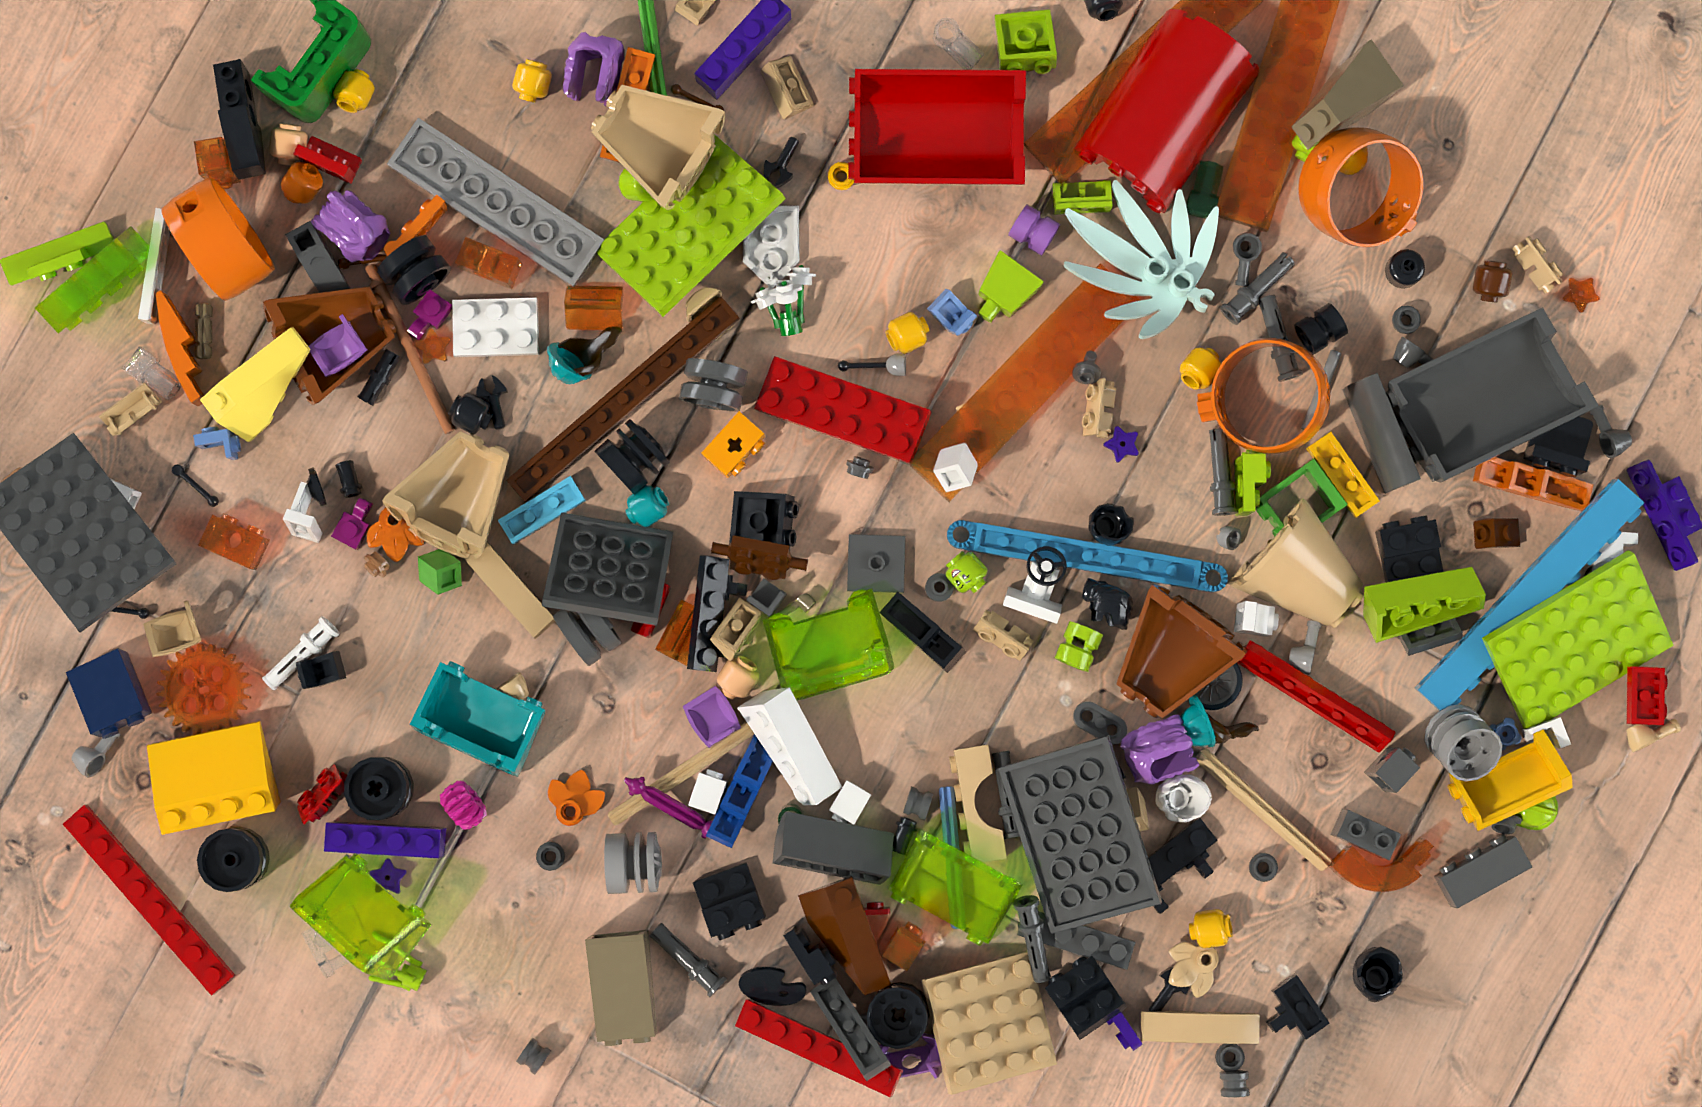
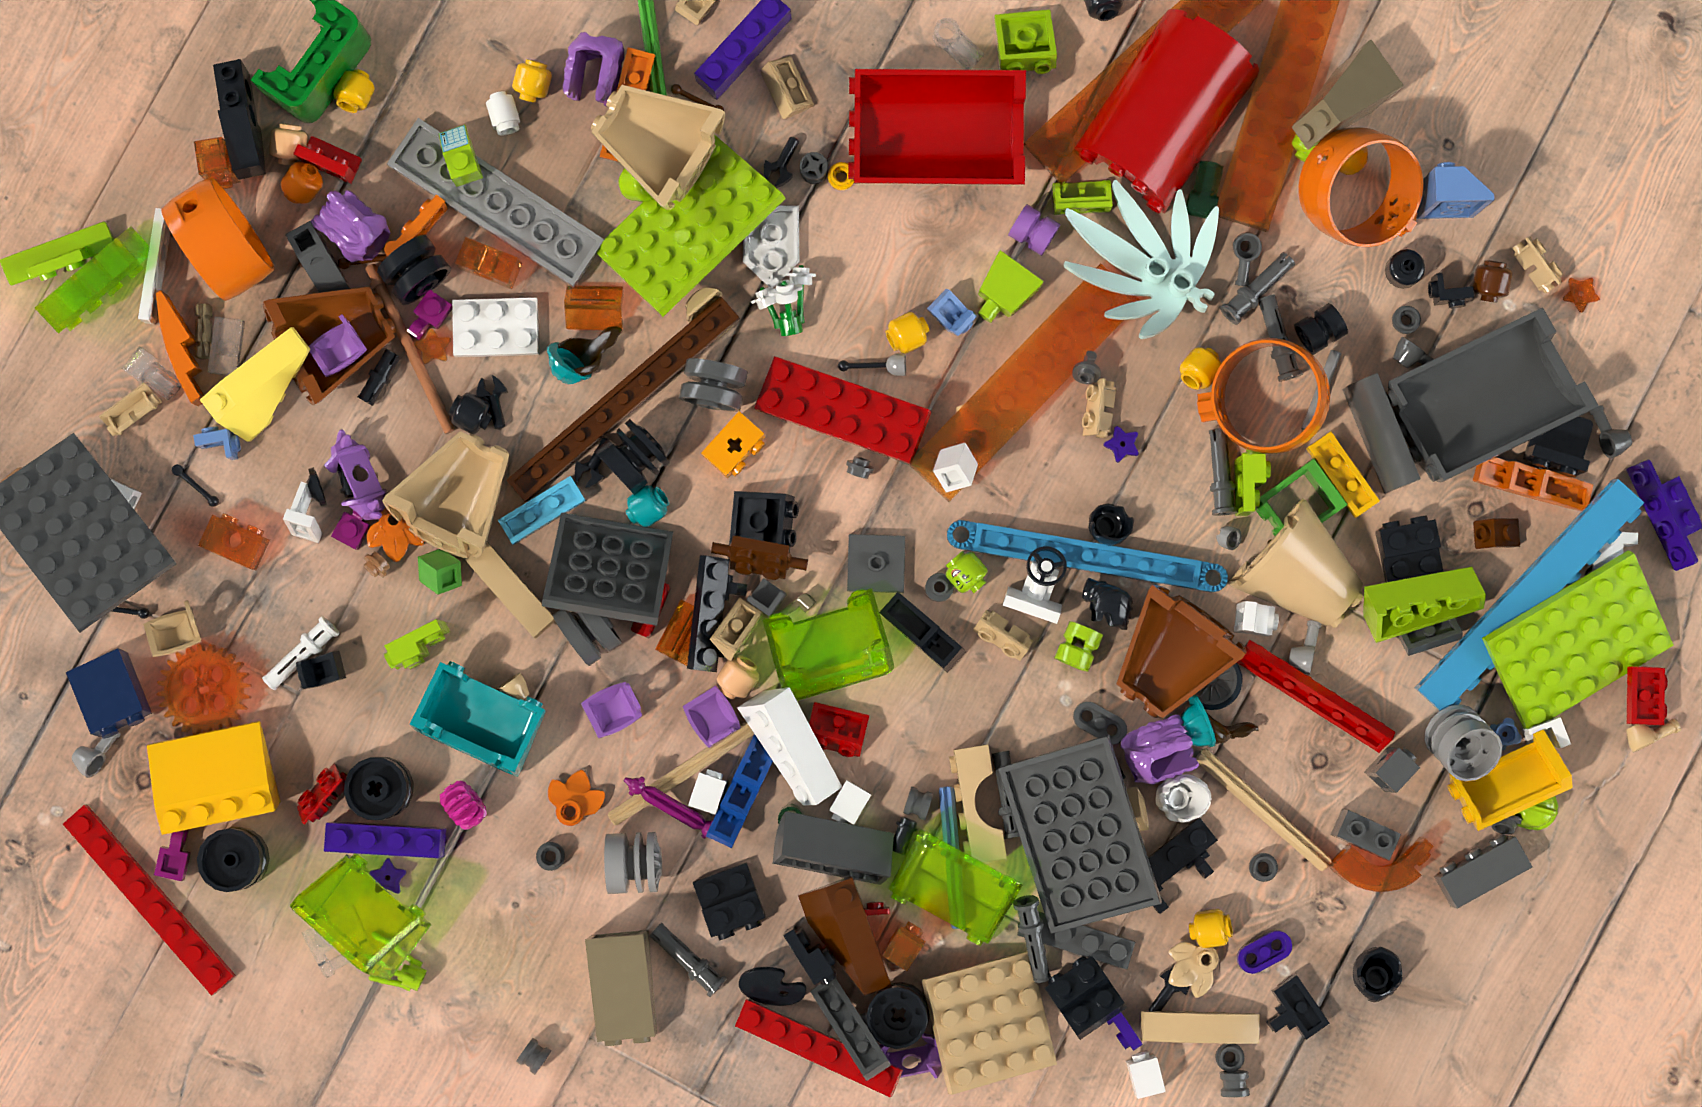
none -> magenta plate [154,830,191,881]
none -> clear plate [208,317,245,376]
none -> medium lavender piece [324,429,387,520]
none -> lime plate [384,619,450,670]
none -> lime slope [438,125,483,187]
none -> white brick [486,91,520,136]
none -> black bar [575,438,608,489]
none -> medium lavender piece [581,682,643,738]
none -> dark grey wheel [800,152,828,184]
none -> red bracket [809,702,870,757]
none -> white brick [1126,1051,1166,1099]
none -> dark purple plate [1237,930,1292,974]
none -> medium blue slope [1417,162,1494,219]
none -> black bracket [1428,273,1474,309]

